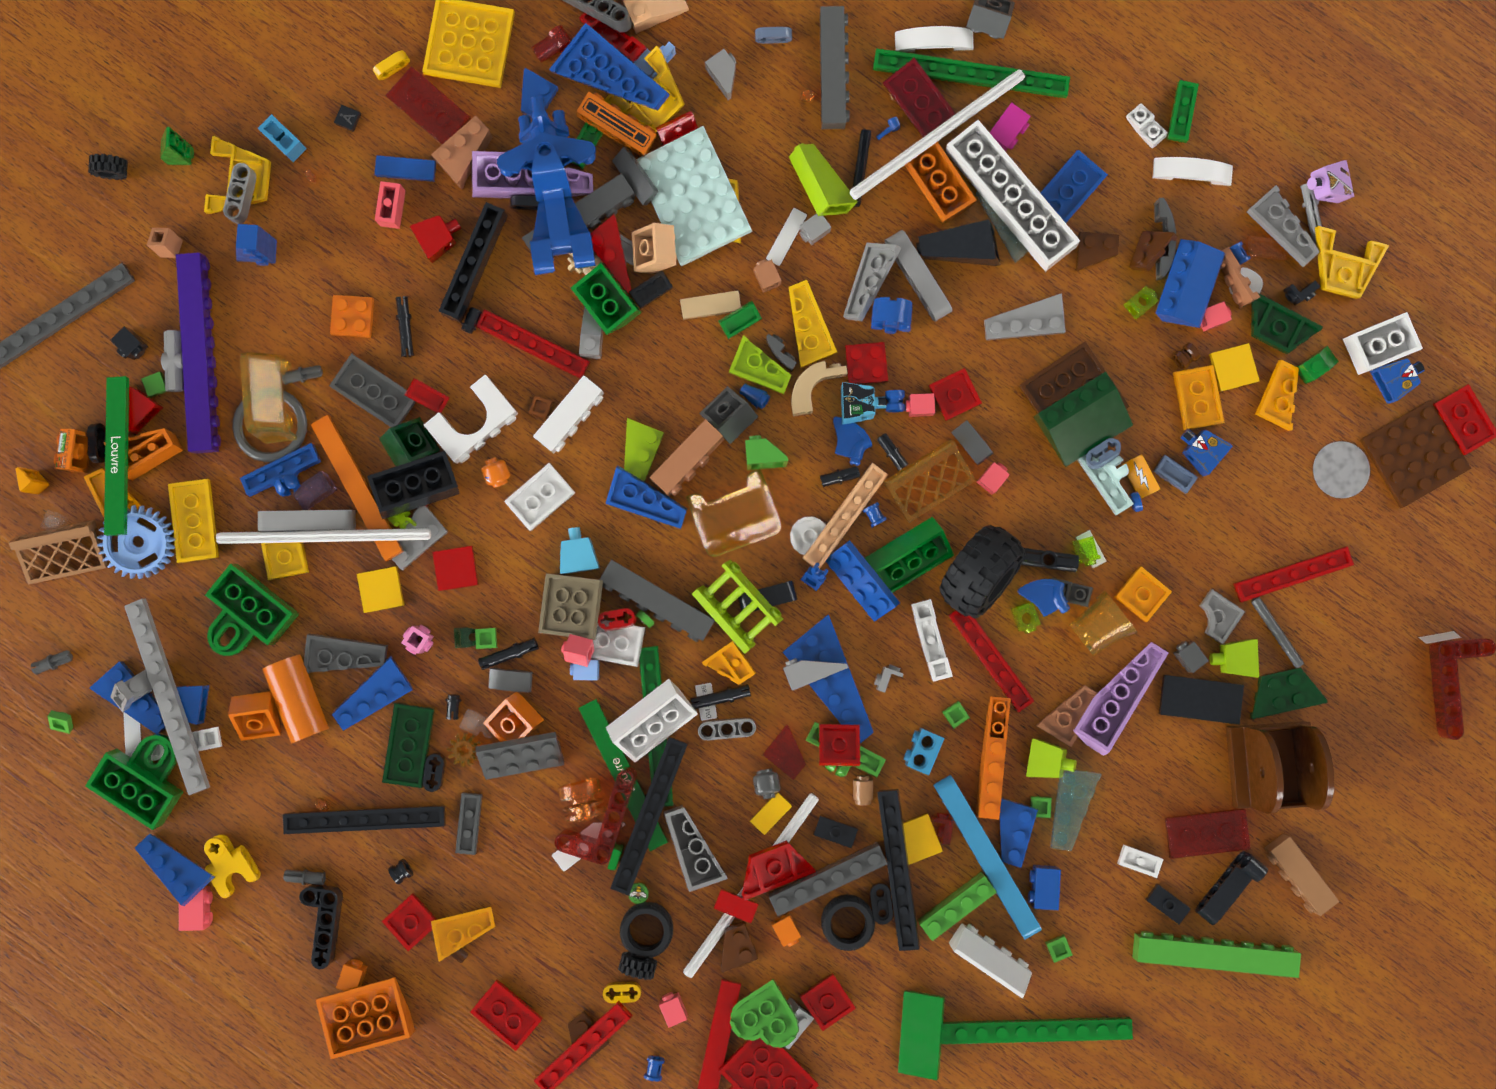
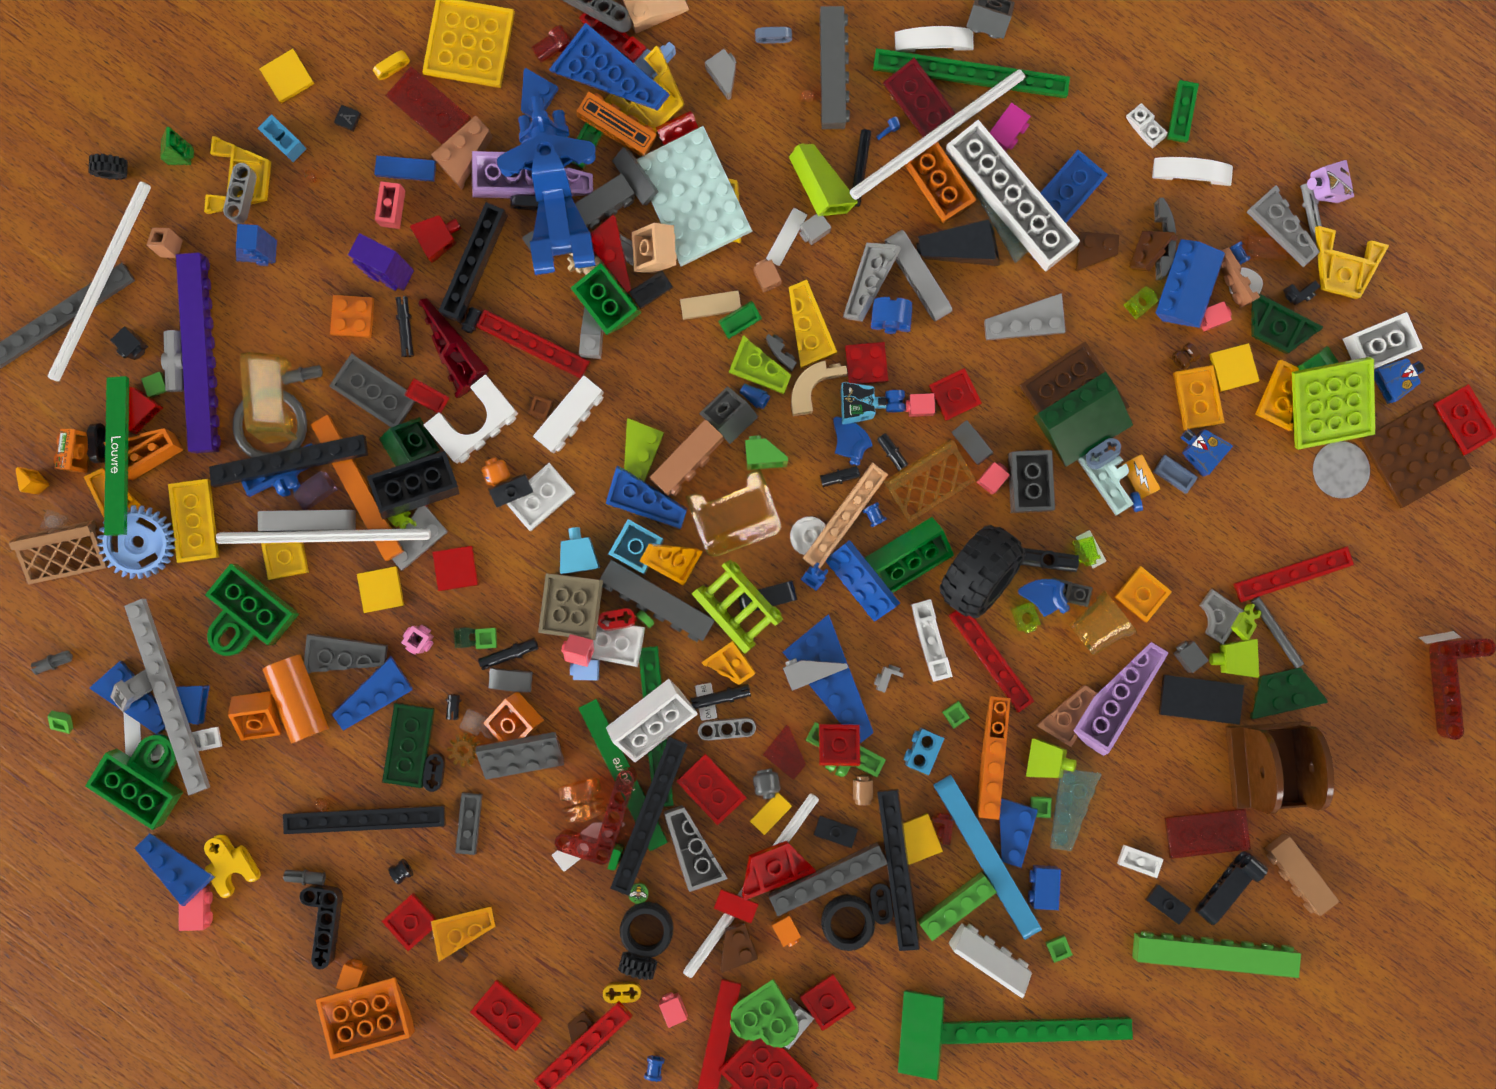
none -> white axle [48,181,151,381]
none -> black plate [209,435,368,487]
none -> yellow tile [259,49,315,104]
none -> dark purple brick [348,233,414,291]
none -> dark red wedge [418,298,489,398]
none -> black plate [488,473,533,507]
none -> medium azure brick [609,519,664,574]
none -> light orange wing [640,543,703,586]
none -> red plate [676,753,747,826]
none -> dark grey brick [1008,450,1055,513]
none -> lime plate [1231,604,1261,641]
none -> lime plate [1292,357,1375,450]

